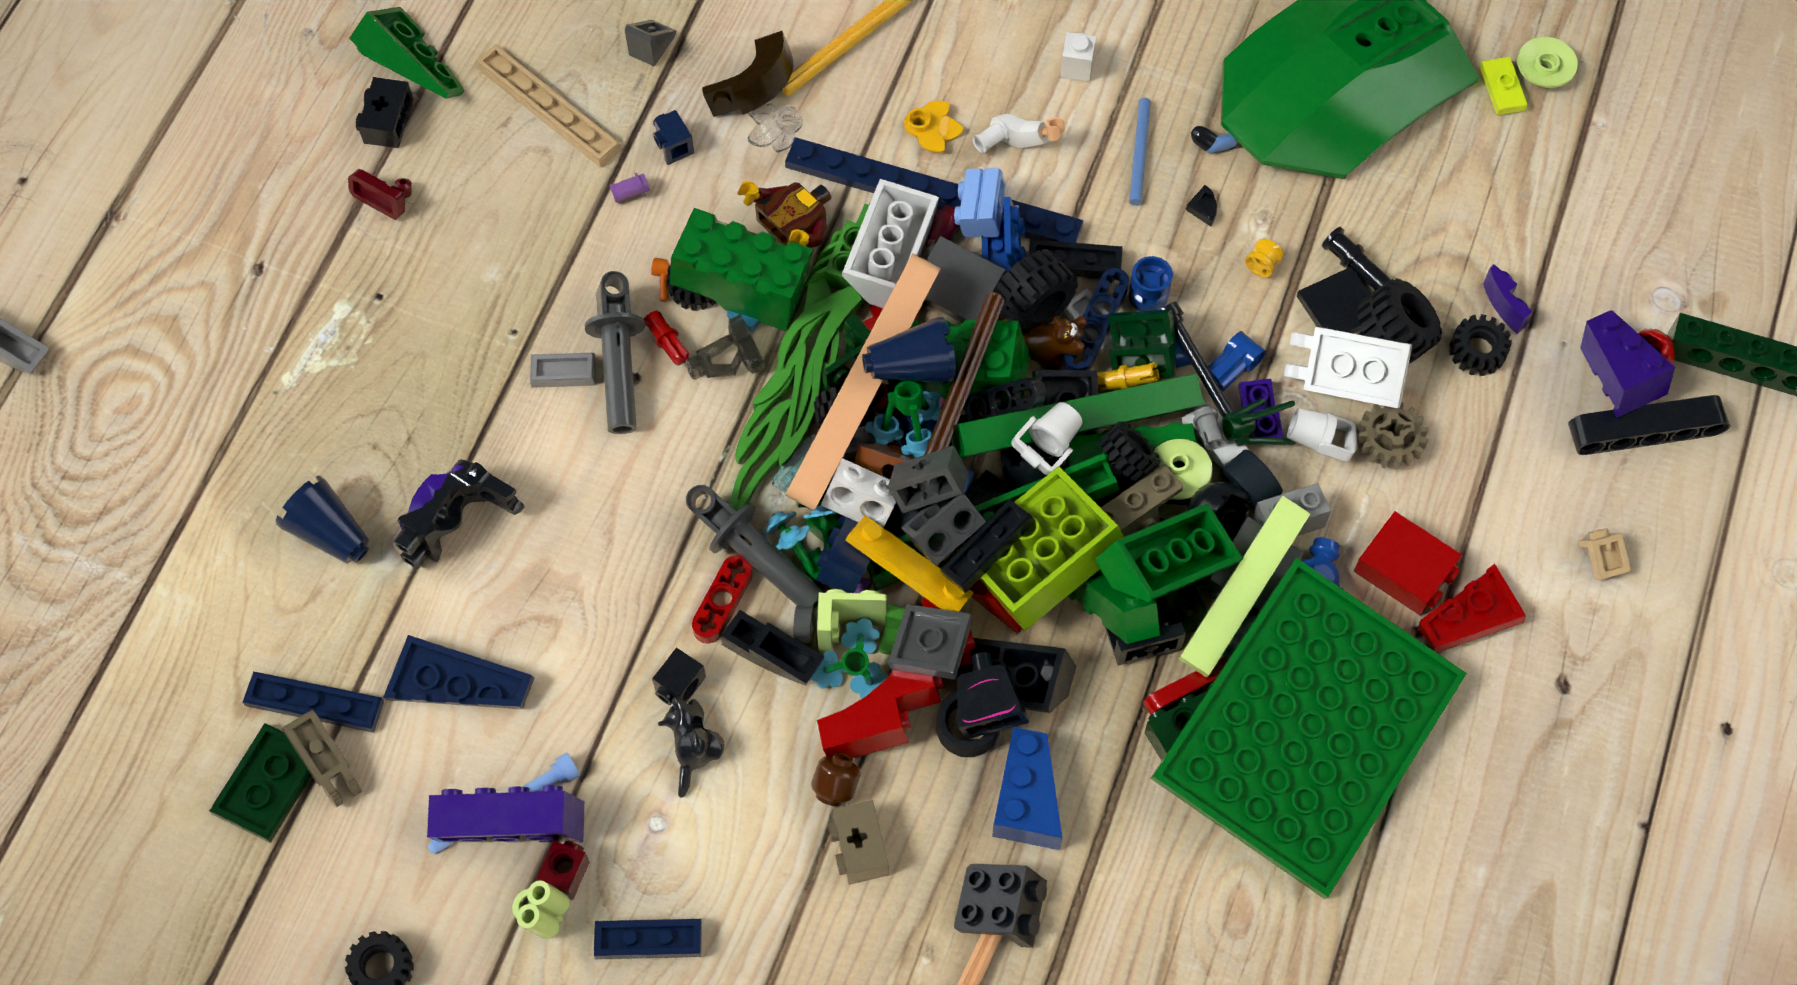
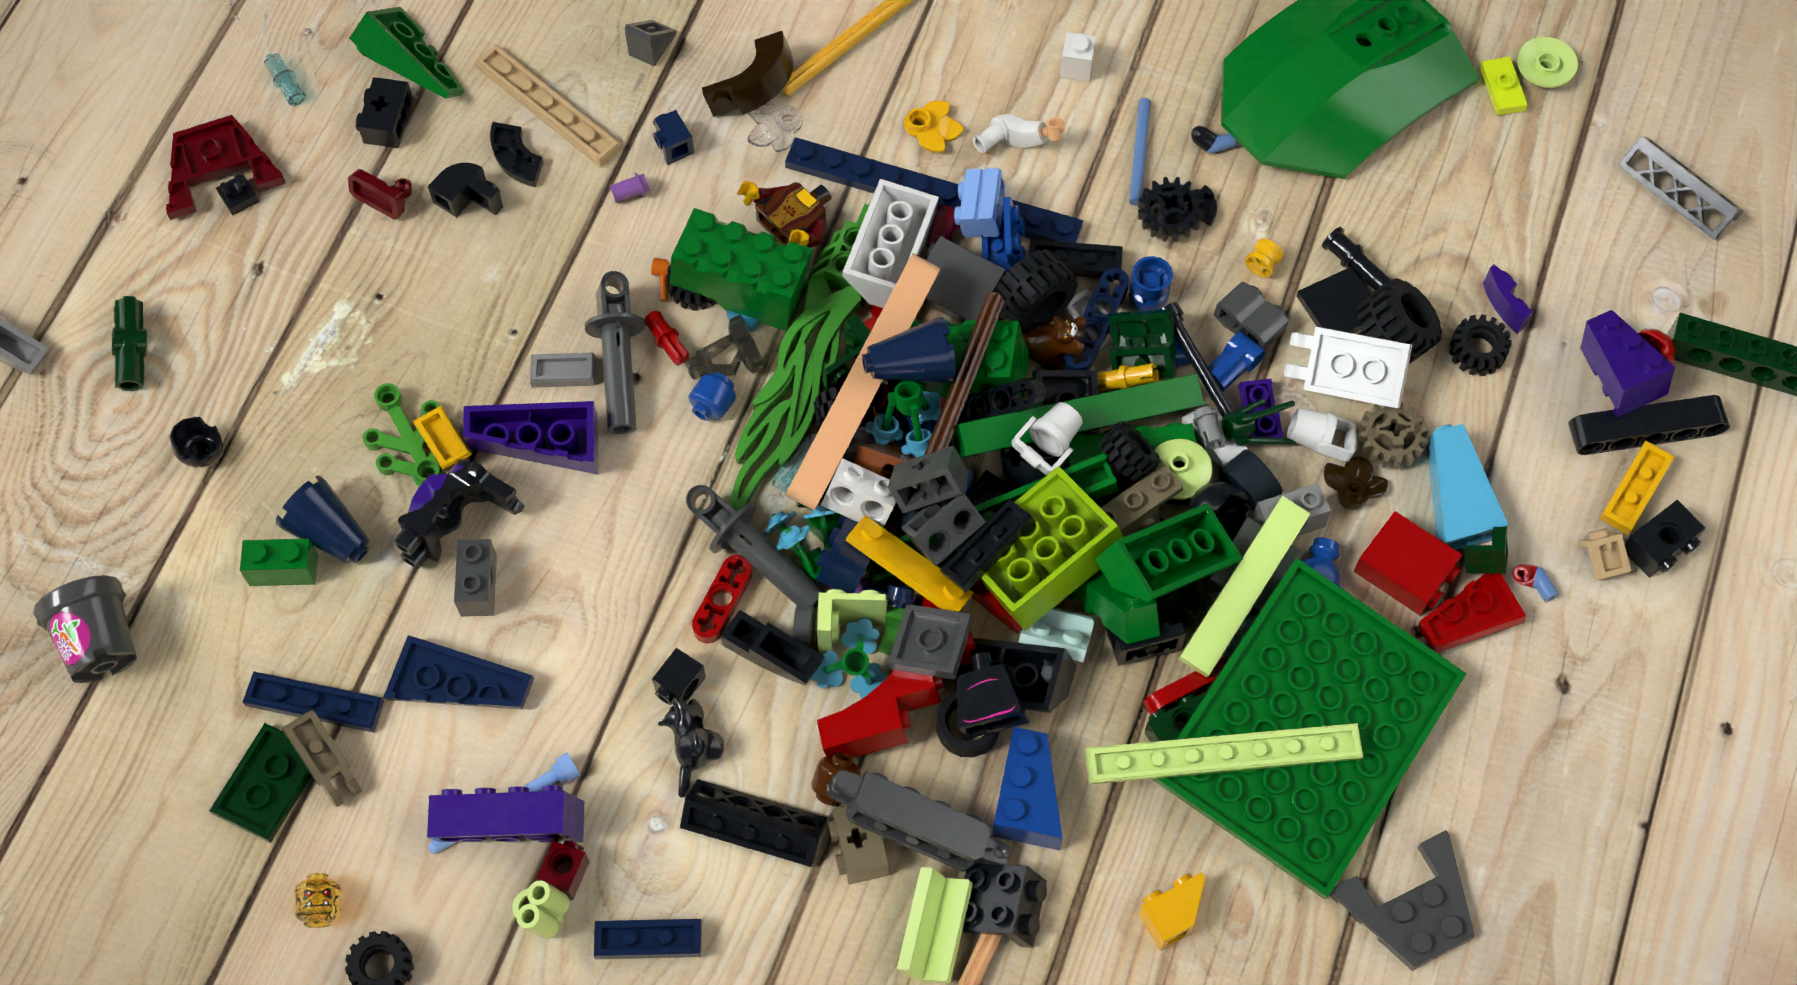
none -> dark grey piece [33,575,137,683]
none -> dark green piece [112,296,147,391]
none -> dark red wing [166,115,286,220]
none -> black hair [169,417,223,468]
none -> black tile [216,174,260,216]
none -> green brick [240,538,318,586]
none -> clear light blue axle [264,53,306,106]
none -> clear yellow head [294,873,342,928]
none -> bright green plant [363,383,445,487]
none -> yellow tile [413,406,472,471]
none -> black brick [428,163,503,218]
none -> dark grey brick [454,539,497,617]
none -> dark purple wedge [463,401,598,475]
none -> black tile [490,122,544,187]
none -> black fence [680,779,828,867]
none -> blue head [688,372,736,421]
none -> dark grey hinge [826,769,1010,872]
none -> dark blue plate [862,584,923,609]
none -> yellowish green panel [897,867,973,984]
none -> light aqua bracket [1019,607,1095,662]
none -> yellowish green tile [1085,723,1363,785]
none -> black gear [1138,177,1204,242]
none -> yellow slope [1138,872,1205,951]
none -> dark grey brick [1214,281,1289,350]
none -> dark brown plate [1324,456,1388,510]
none -> dark grey wing [1329,830,1475,971]
none -> medium azure slope [1427,424,1508,551]
none -> dark green panel [1464,527,1508,574]
none -> arm [1512,564,1559,602]
none -> yellow plate [1599,441,1675,535]
none -> fence [1618,136,1744,240]
none -> black brick [1625,499,1705,577]

